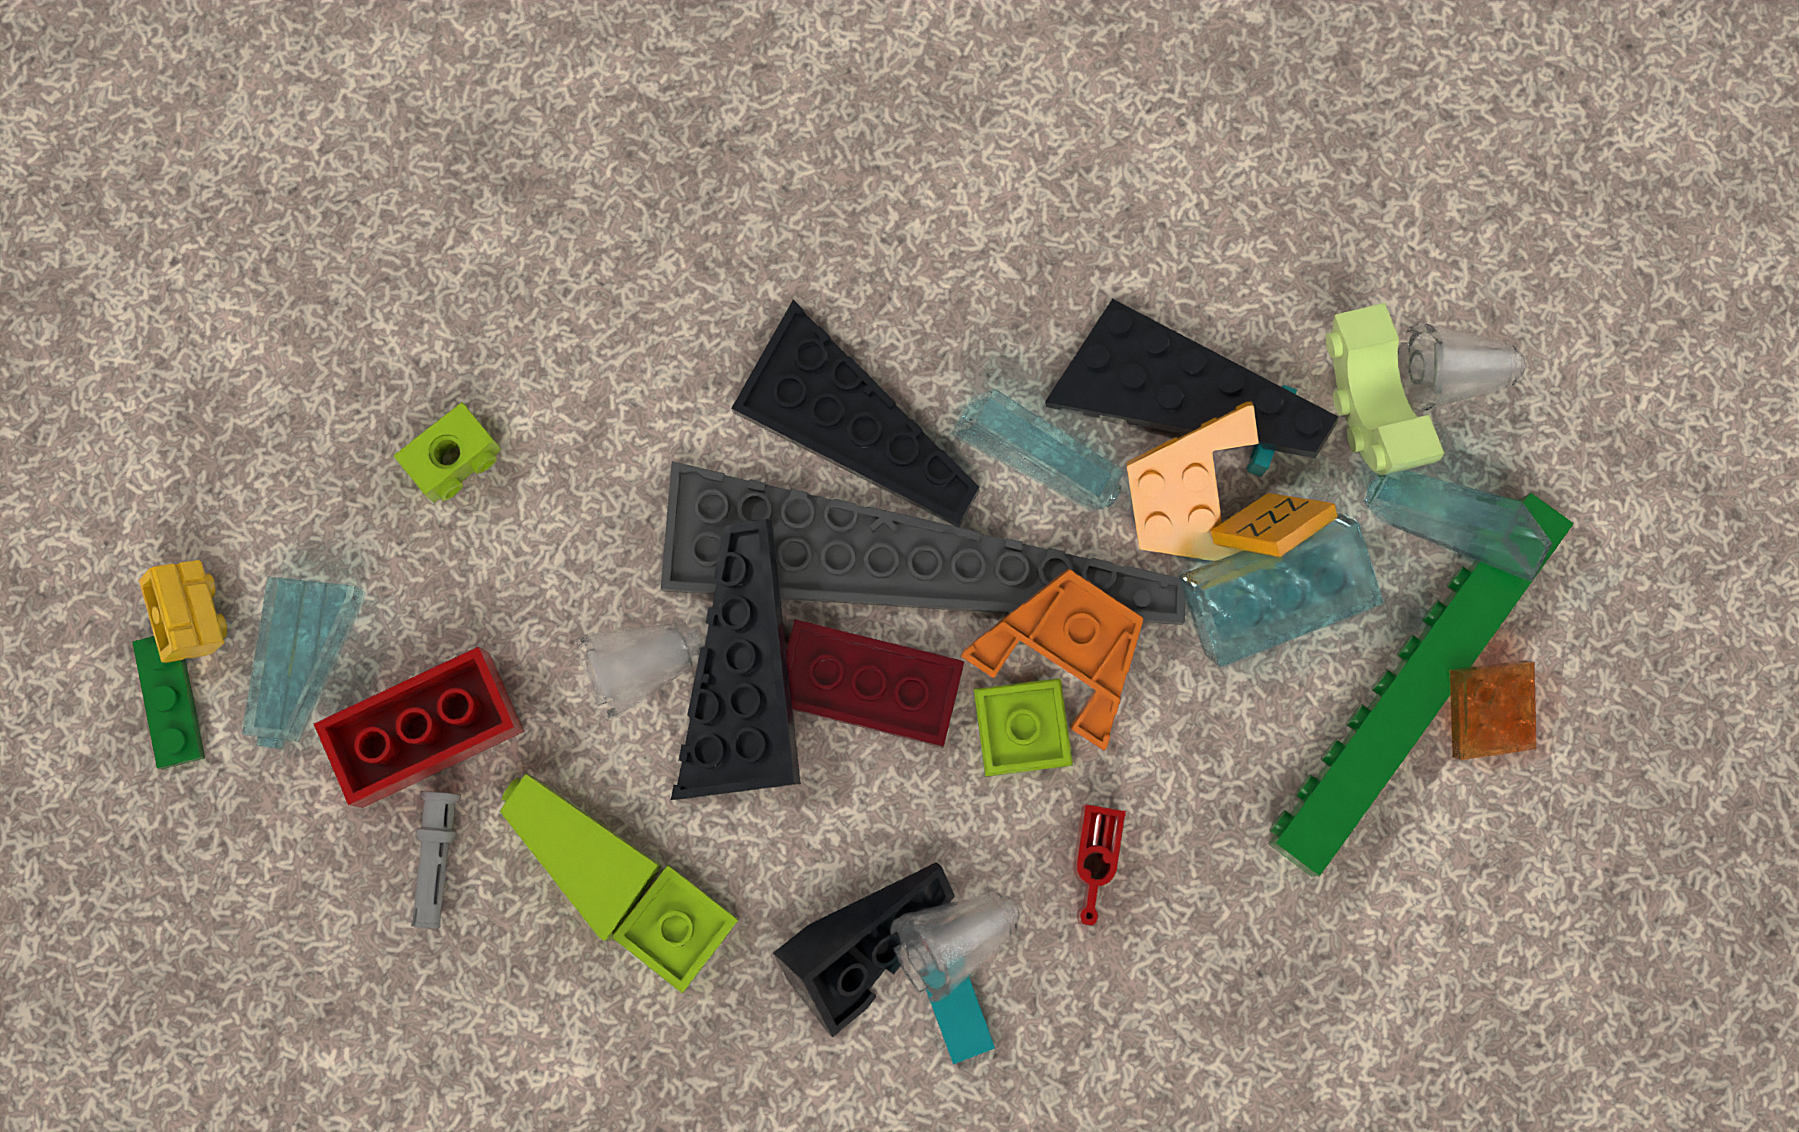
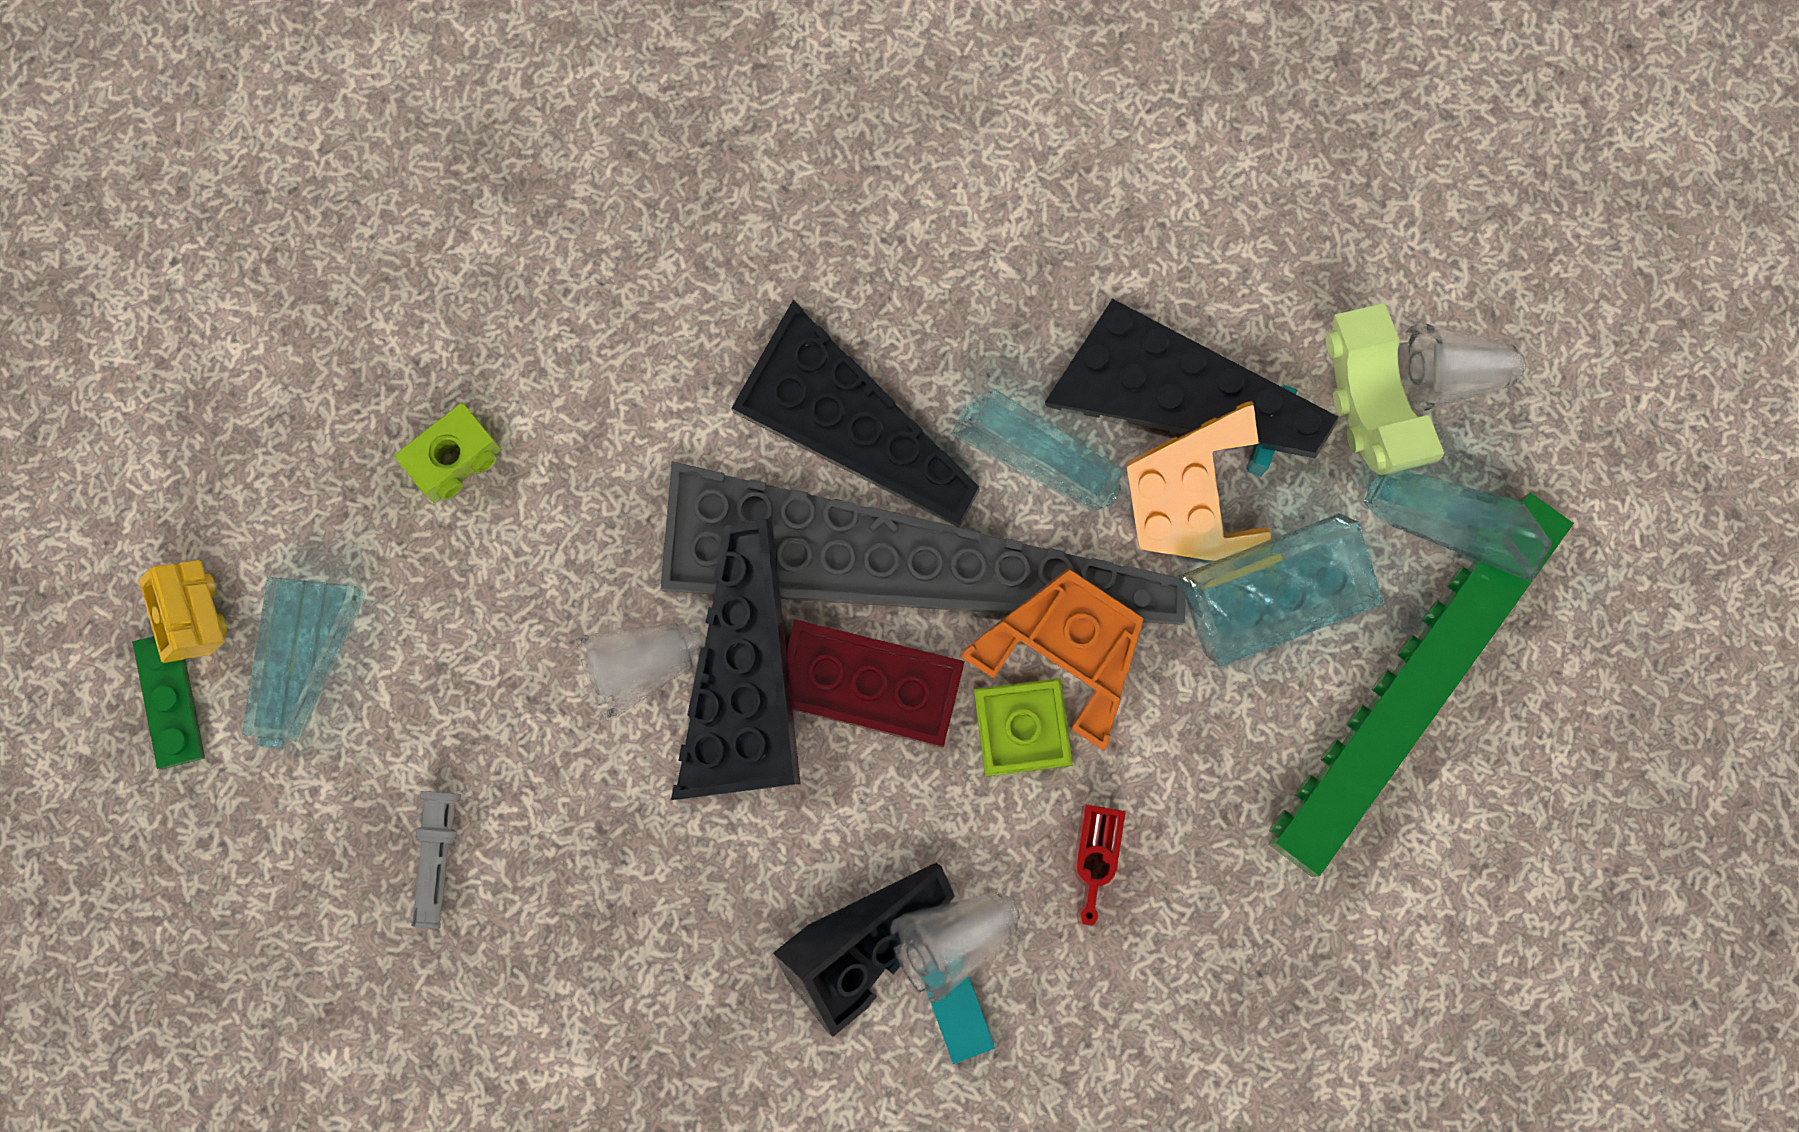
red brick [313,646,525,808] -> none
lime slope [500,774,662,941] -> none
lime plate [611,865,739,993] -> none
light orange tile [1210,493,1338,557] -> none
clear orange tile [1450,660,1537,760] -> none

